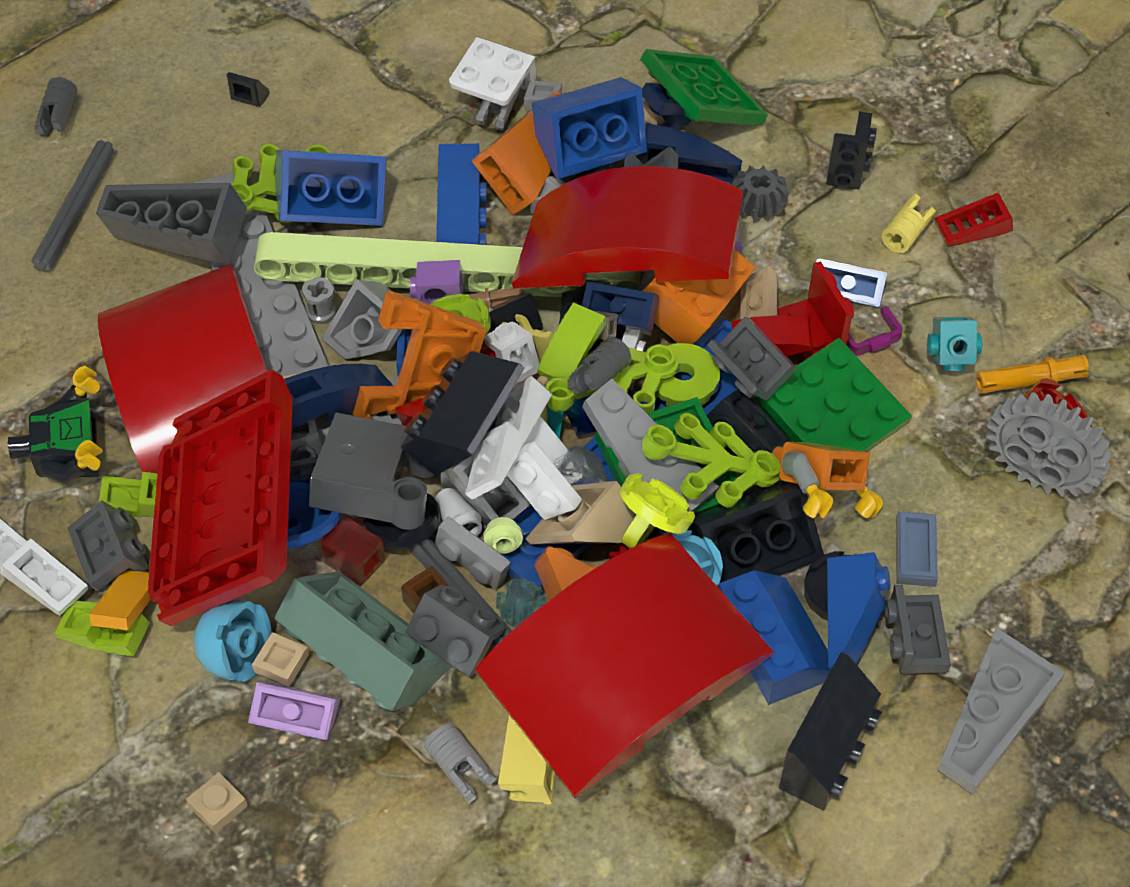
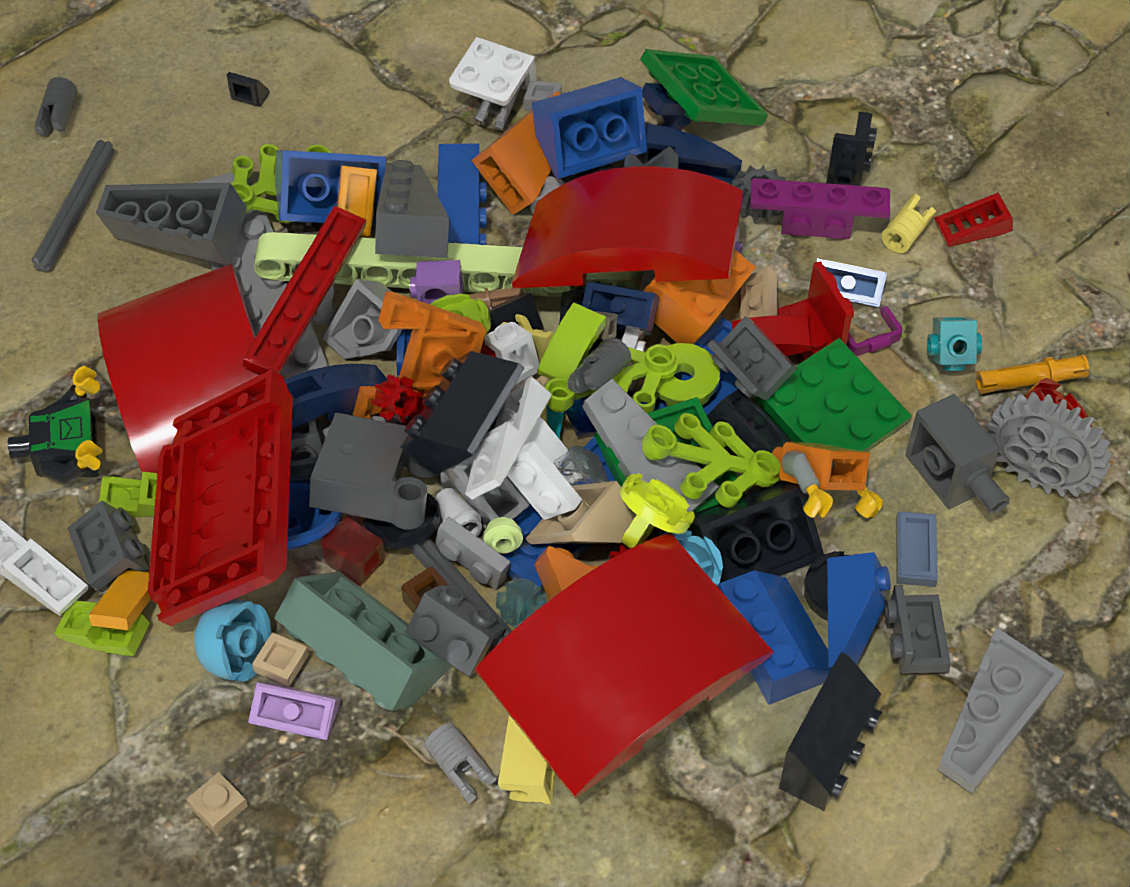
none -> red tile [242,205,367,374]
none -> light orange tile [337,166,377,238]
none -> red gear [371,374,421,423]
none -> dark grey wedge [375,160,449,258]
none -> magenta bracket [750,178,890,239]
none -> dark grey brick [905,394,1010,515]

